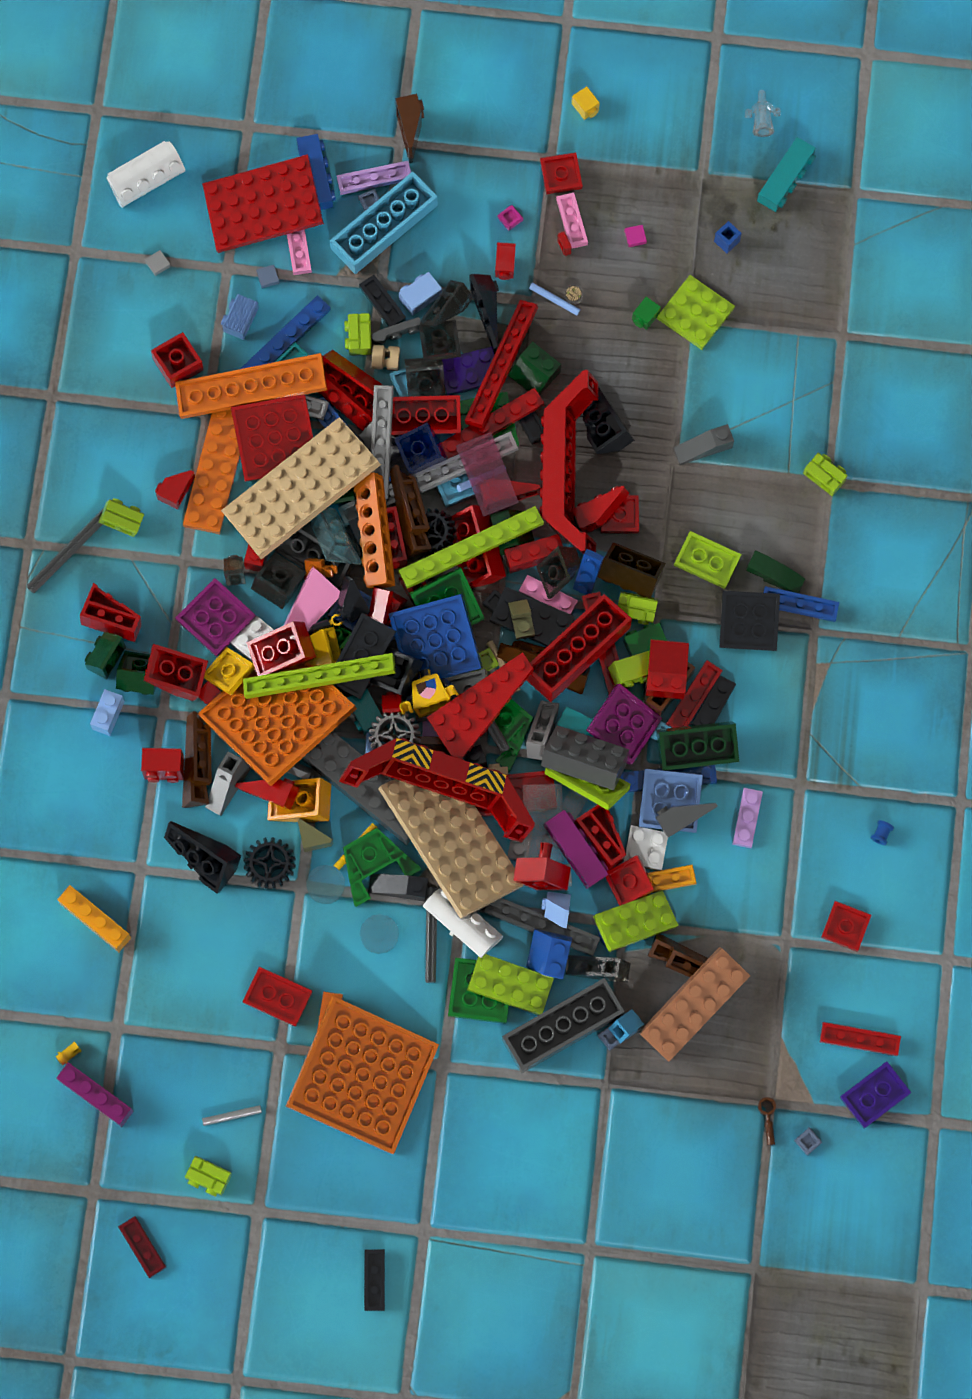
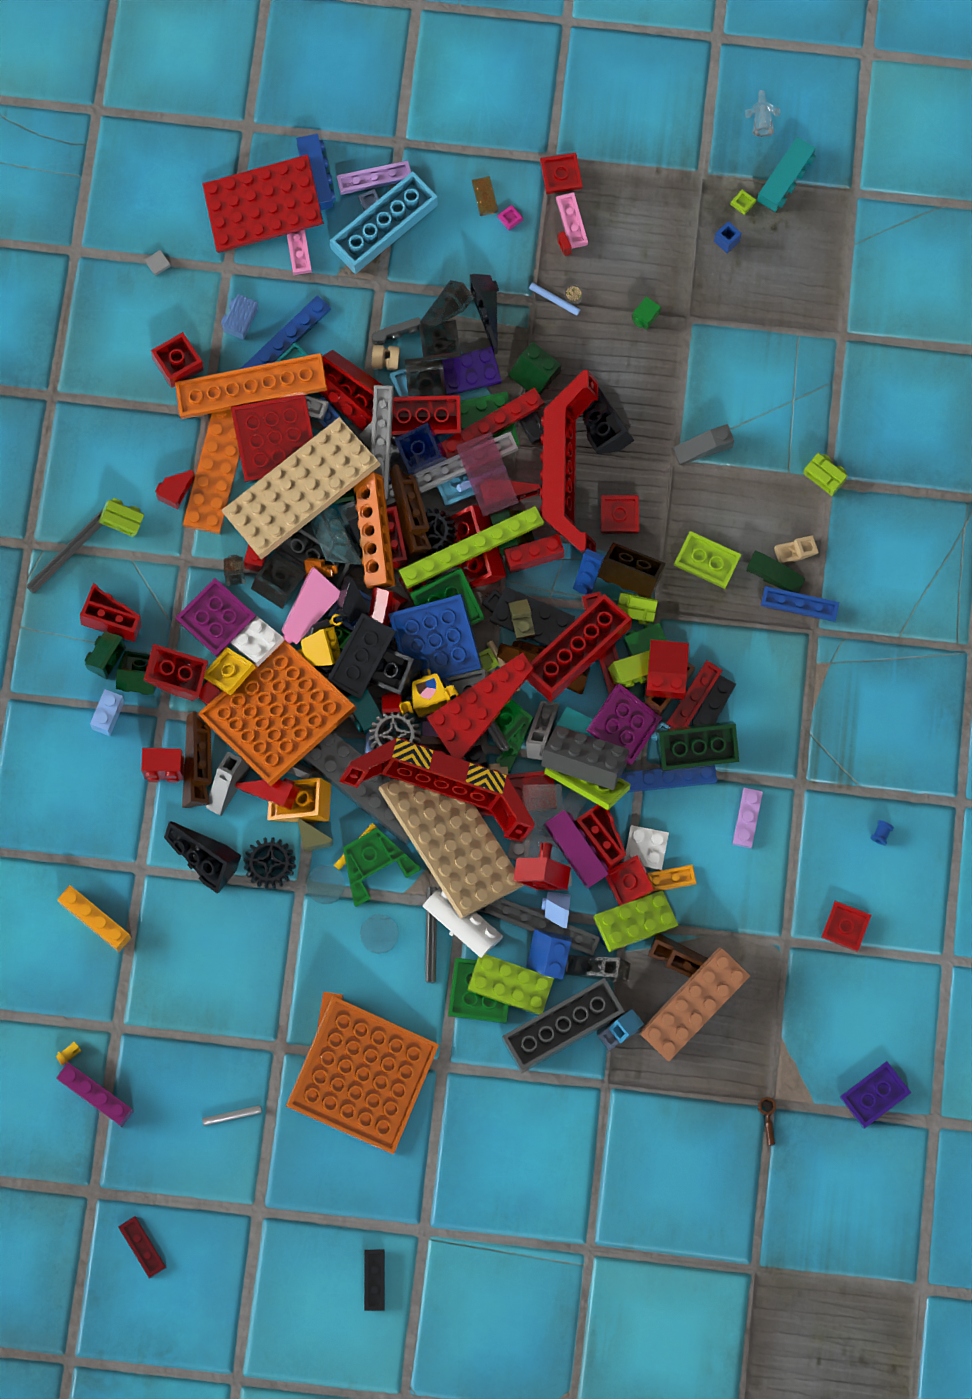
white container [106,141,185,208] -> none
lime brick [185,1156,232,1197] -> none
red plate [242,967,313,1027] -> none
lime plate [243,653,396,699] -> none
red slope [247,621,317,676] -> none
sand blue tile [256,265,279,288] -> none
lime brick [344,313,372,356] -> none
black plate [359,275,406,327] -> none
black slope [368,874,428,902] -> none
reddish brown slope [395,93,424,163] -> none
light blue brick [399,272,442,316] -> none
red plate [465,300,538,429] -> none
red slope [495,242,516,280] -> none
bright pink plate [519,575,578,615] -> none
clear smoke slope [536,546,581,599] -> none
yellow brick [571,86,600,120] -> none
red slope [572,485,629,533] -> none
dark pink tile [624,225,647,247] -> none
medium blue plate [638,769,703,833] -> none
dark grey slope [655,803,718,838] -> none
lime plate [657,275,735,350] -> none
black plate [719,591,780,651] -> none
sand blue tile [794,1127,822,1155] -> none
red plate [819,1022,901,1056] -> none
none -> clear orange plate [472,176,498,216]
none -> lime tile [730,189,756,215]
none -> tan slope [774,535,819,564]

